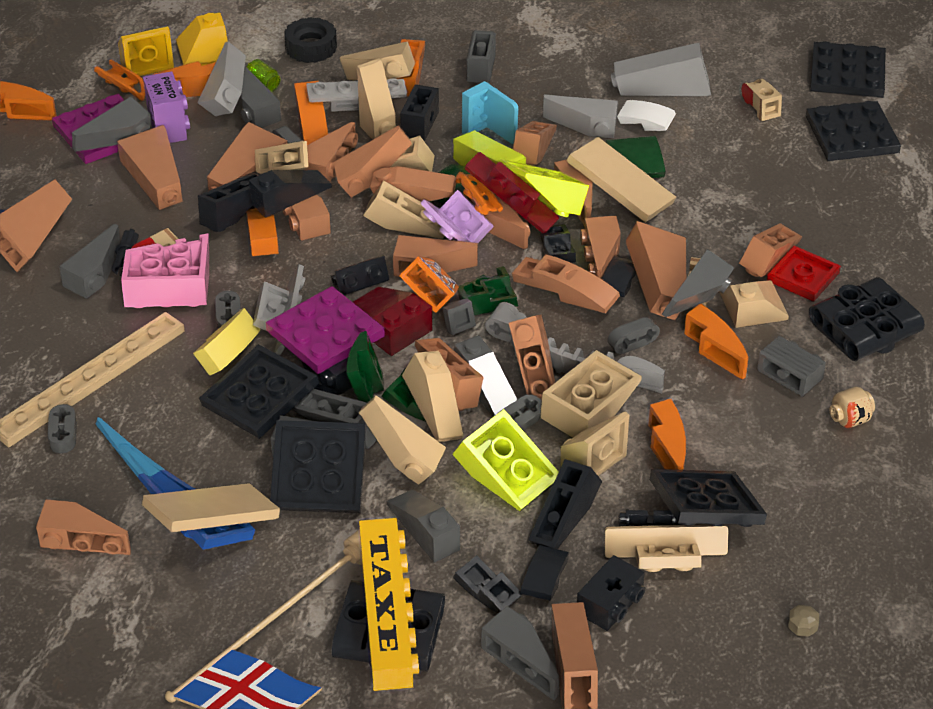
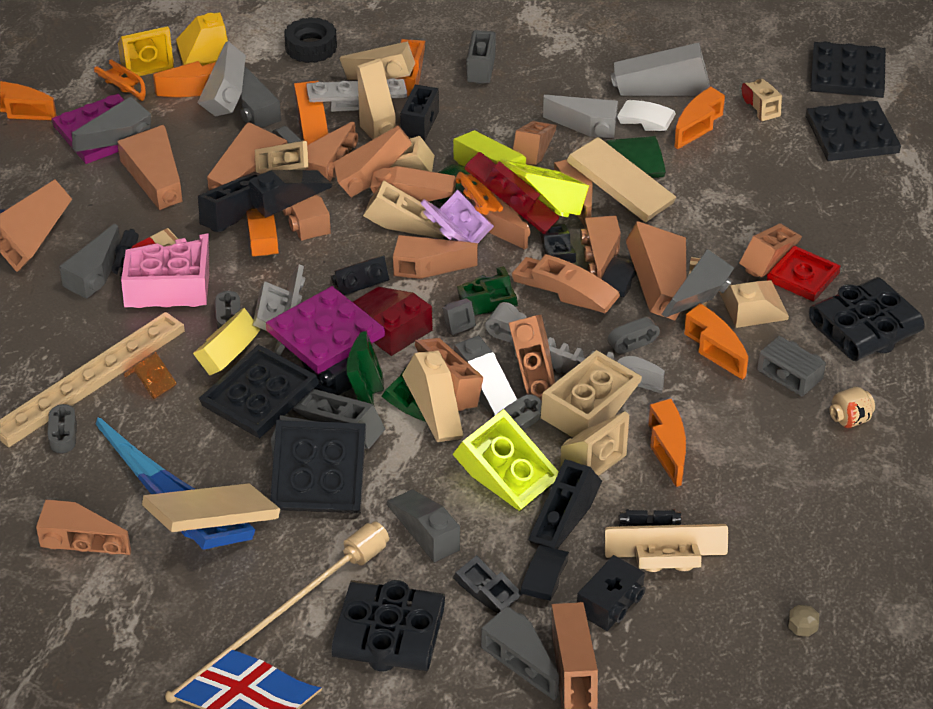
medium lavender brick [143,71,190,143] -> none
clear neon green brick [246,59,281,92] -> none
tan slope [359,395,446,485] -> none
yellow brick [359,518,419,691] -> none
orange torso [399,256,459,313] -> none
medium azure bracket [462,81,518,144] -> none
black plate [649,469,767,527] -> none
none -> clear orange bracket [123,352,177,399]
none -> orange slope [674,87,725,149]

